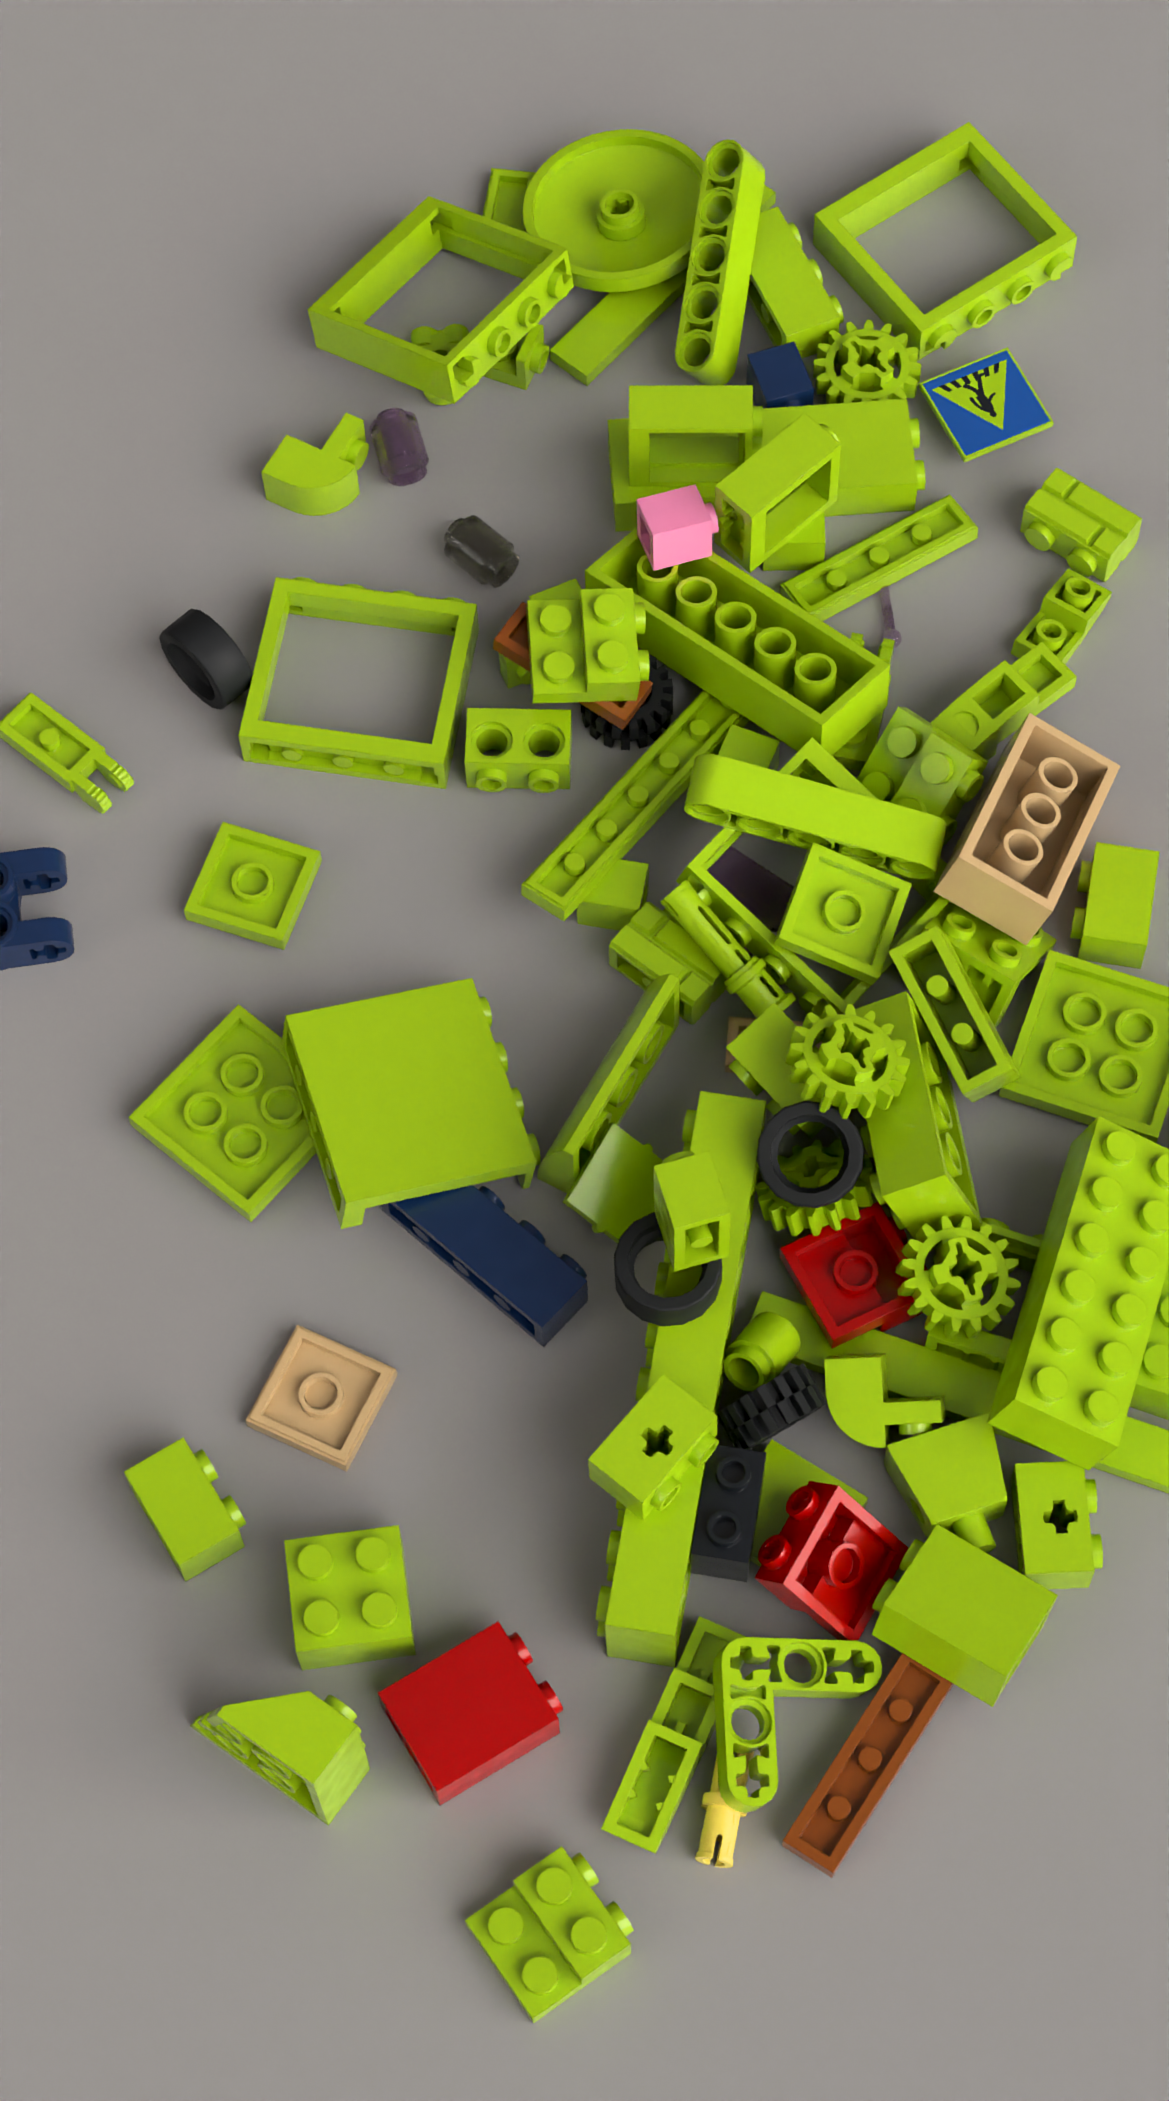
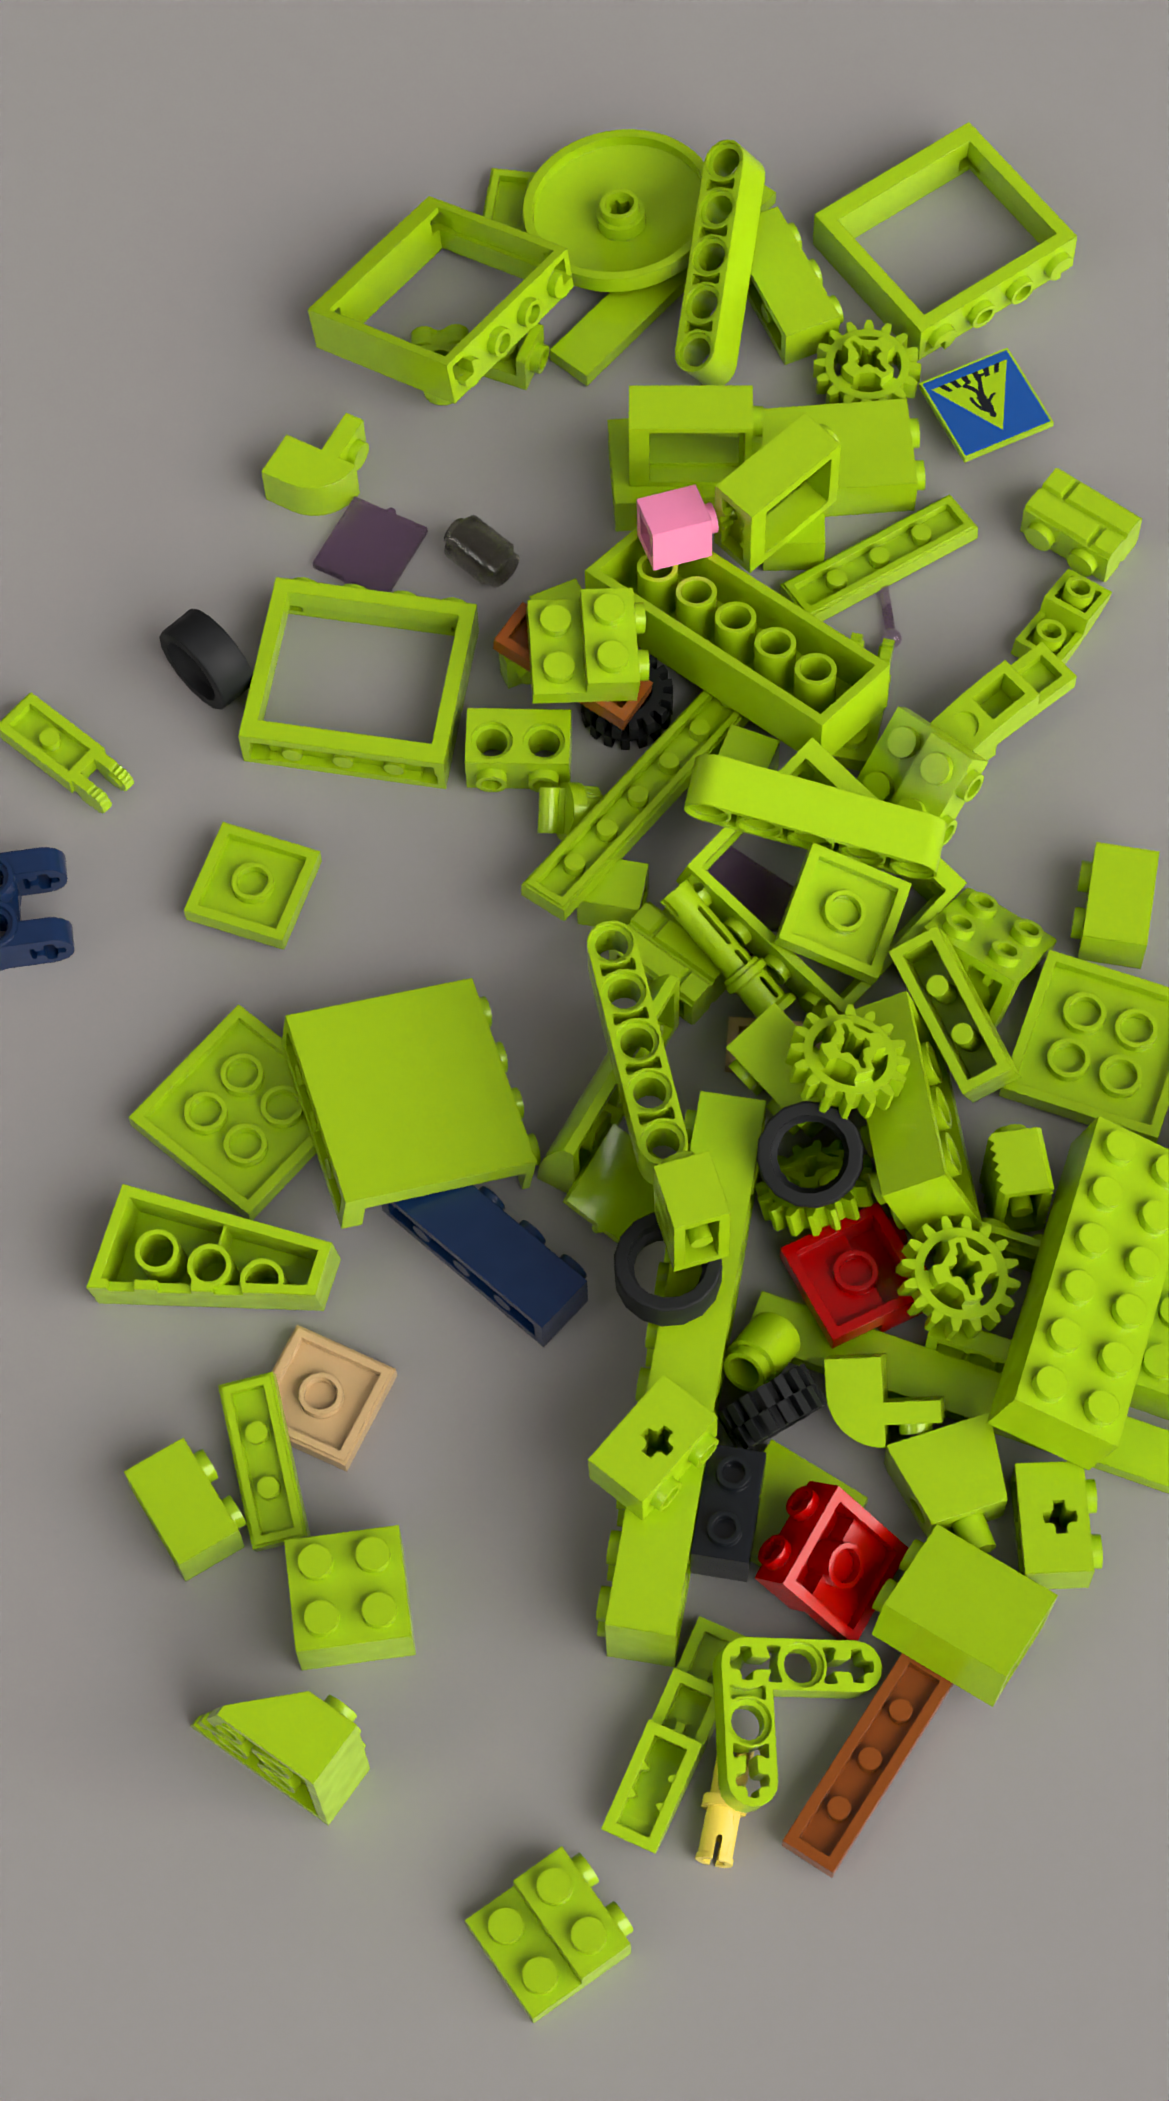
clear purple brick [369,408,429,486] -> none
red brick [378,1621,563,1805] -> none
dark blue brick [746,341,814,408] -> none
tan brick [933,713,1120,945] -> none
none -> lime wedge [86,1184,341,1311]
none -> lime tile [218,1372,311,1552]
none -> clear purple piece [312,496,428,592]
none -> lime piece [537,782,603,840]
none -> lime beam [587,920,688,1184]
none -> lime brick [979,1124,1055,1233]

